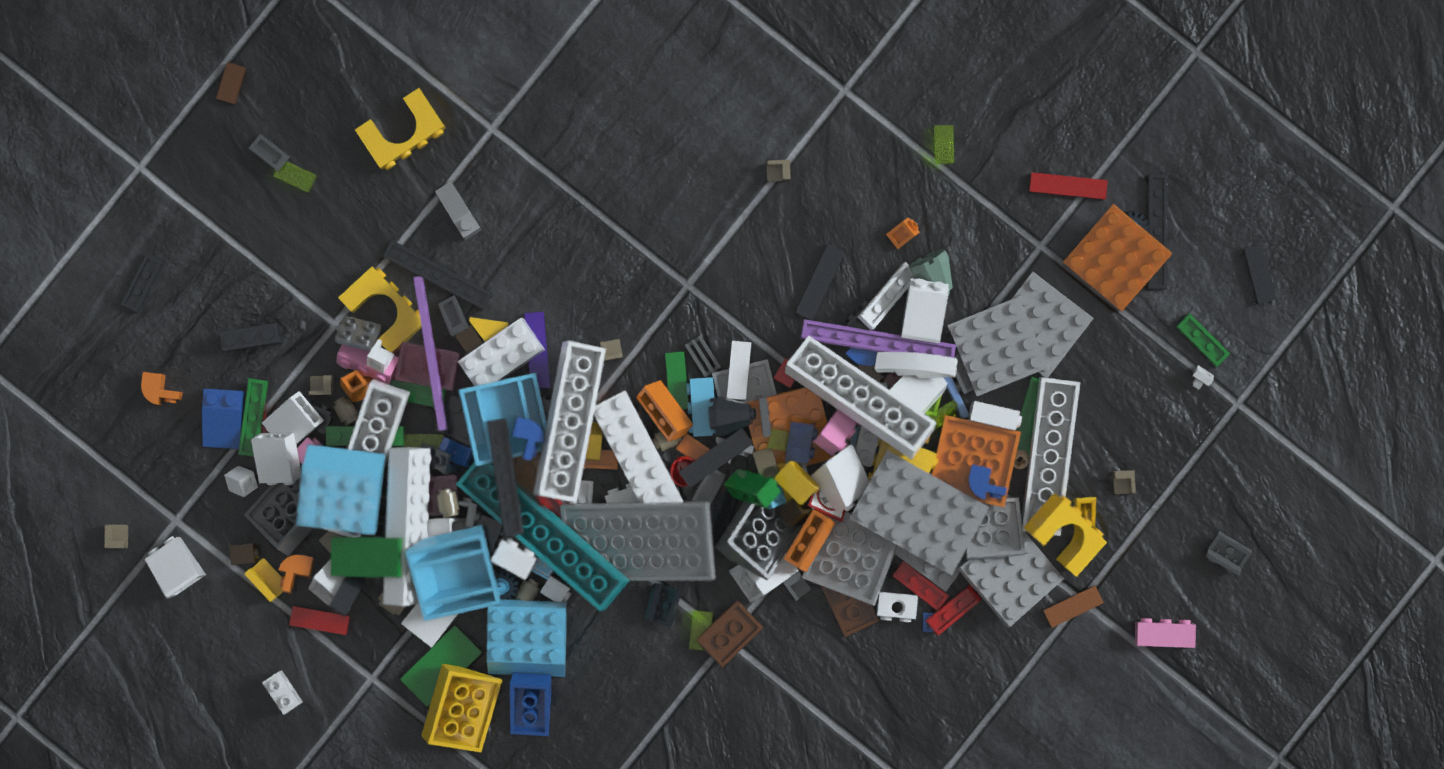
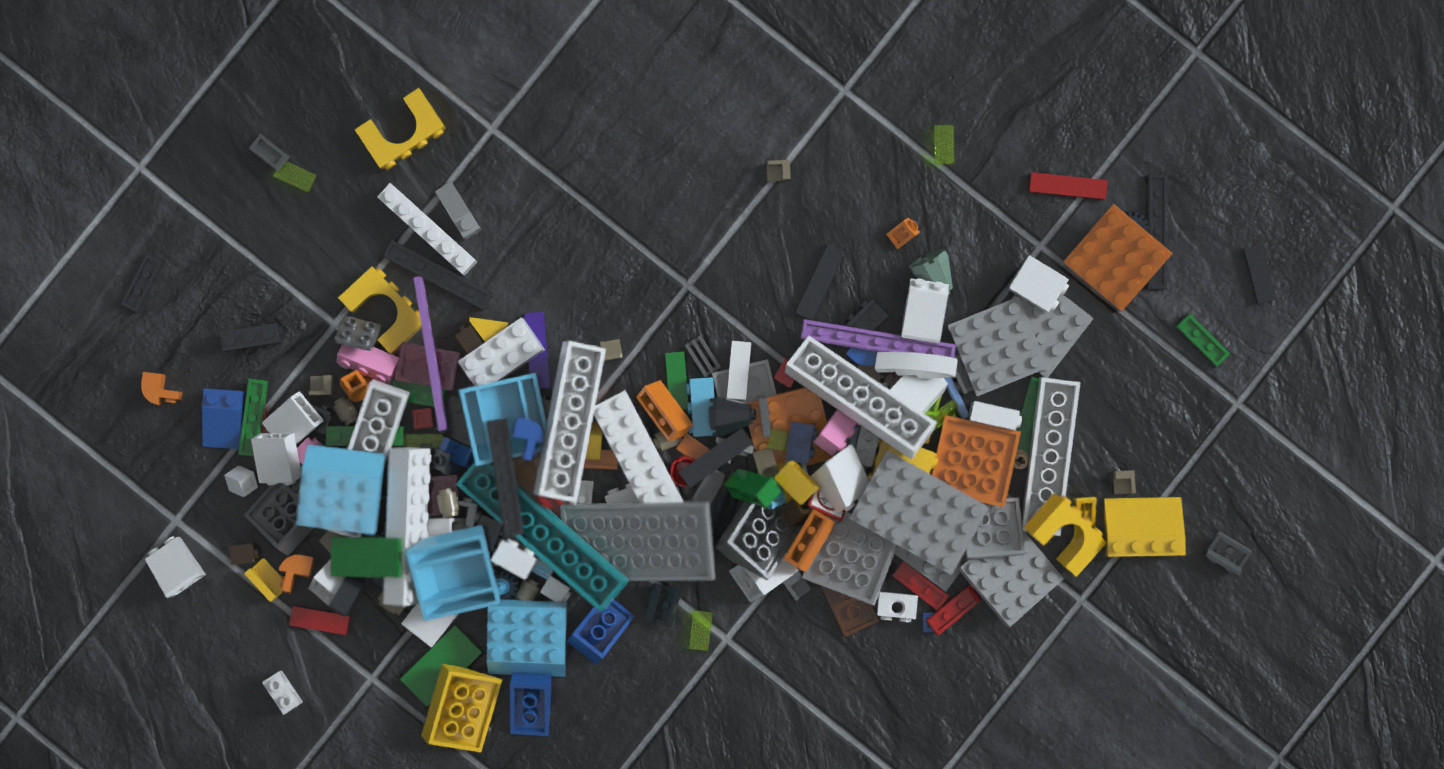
dark tan panel [104,524,128,548] -> none
reddish brown tile [216,62,246,105] -> none
white panel [367,339,394,374] -> none
dark grey tile [437,296,469,336] -> none
reddish brown tile [695,600,763,668] -> none
white tile [858,262,916,330] -> none
blue brick [969,464,1007,499] -> none
dark orange tile [1043,585,1104,628] -> none
bright pink brick [1135,618,1196,648] -> none
white tile [1192,365,1214,390] -> none
none -> white arch [378,183,477,276]
none -> red tile [412,408,434,429]
none -> blue slope [566,600,635,665]
none -> white brick [1008,255,1069,313]
none -> yellow slope [1104,497,1186,557]

